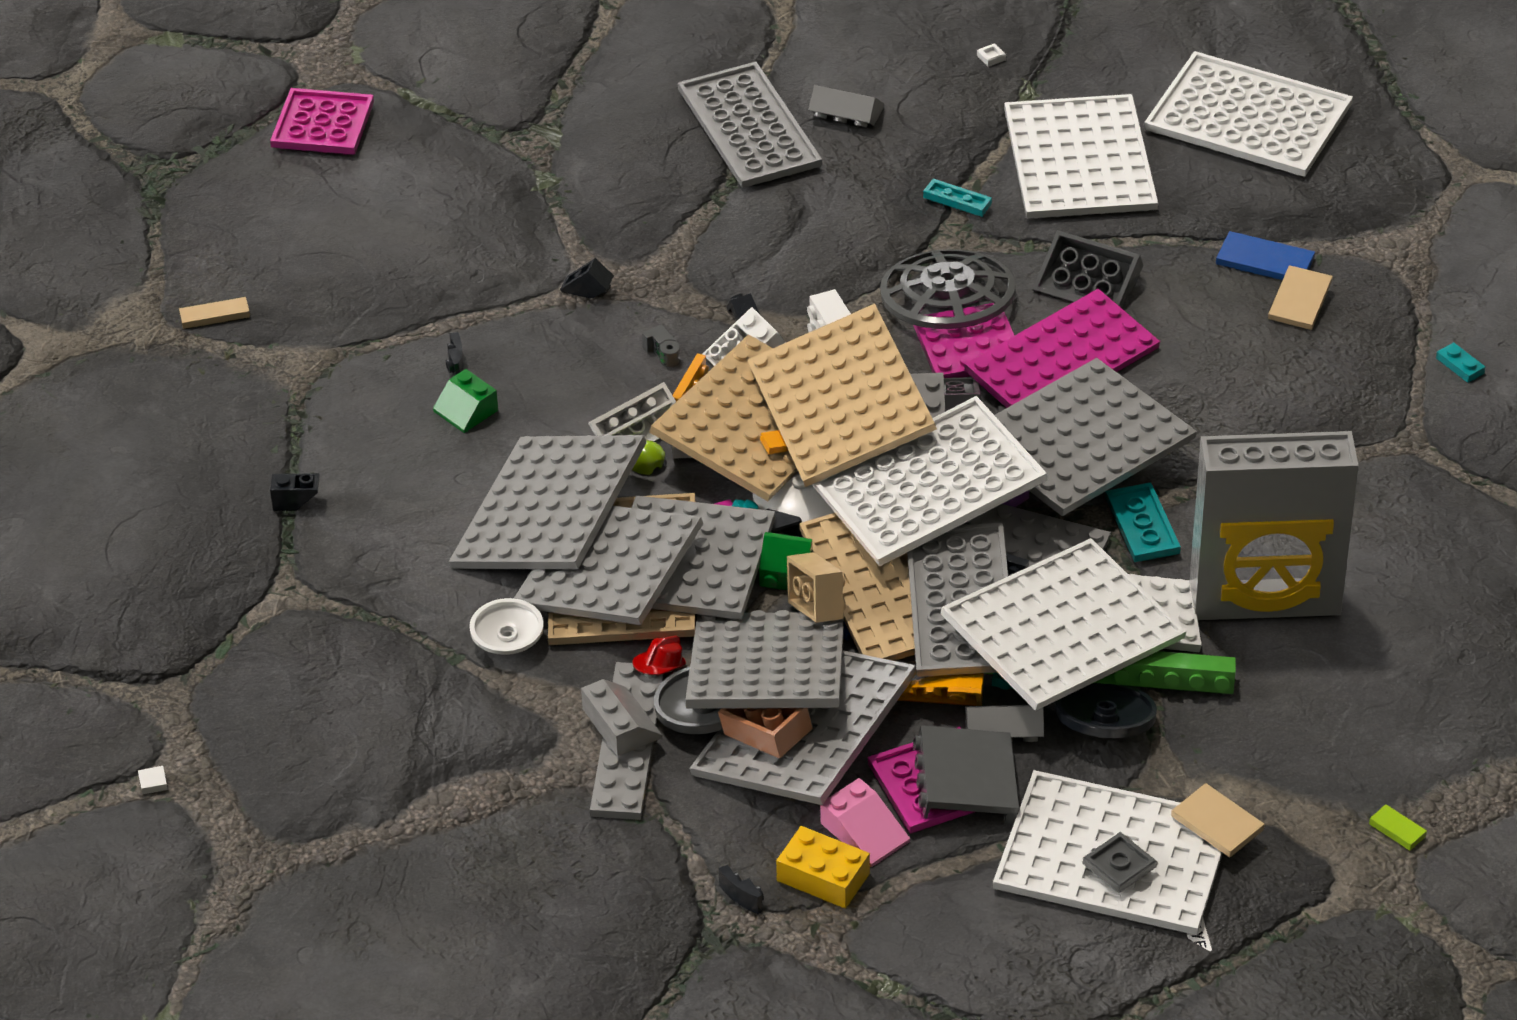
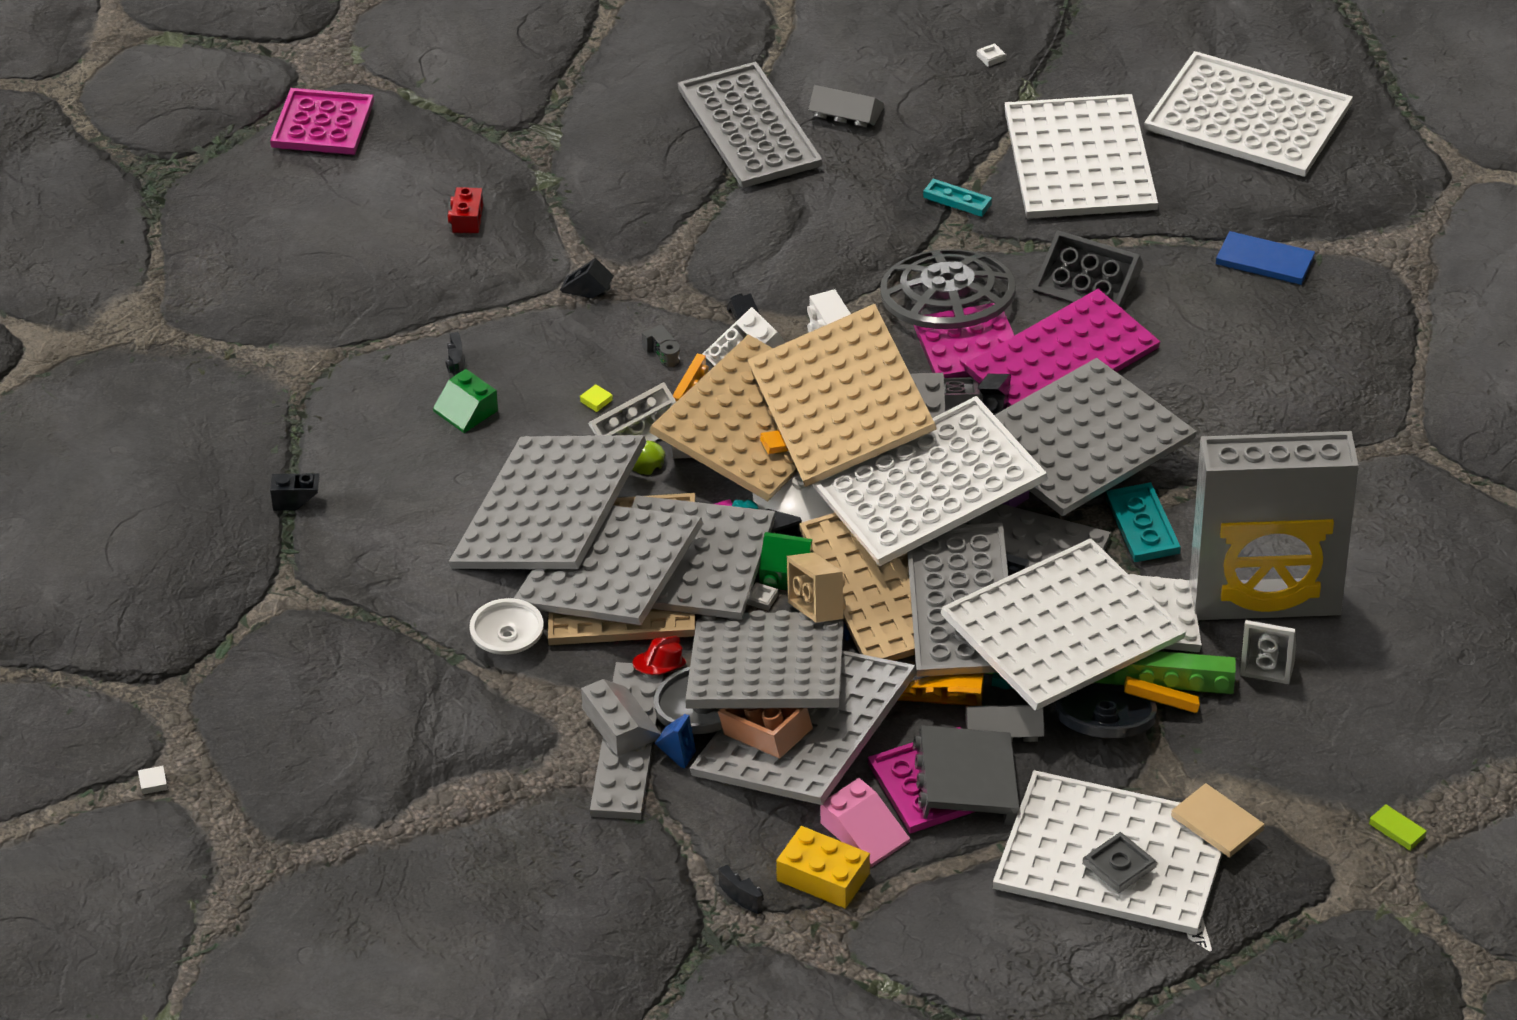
tan tile [179,297,250,329] -> none
tan tile [1268,265,1332,330] -> none
teal plate [1436,342,1486,383] -> none
none -> red brick [448,187,484,233]
none -> neon yellow tile [580,384,613,412]
none -> blue slope [655,714,696,768]
none -> white tile [747,582,778,611]
none -> slope [978,373,1011,415]
none -> light orange tile [1124,676,1200,713]
none -> white slope [1240,620,1296,684]

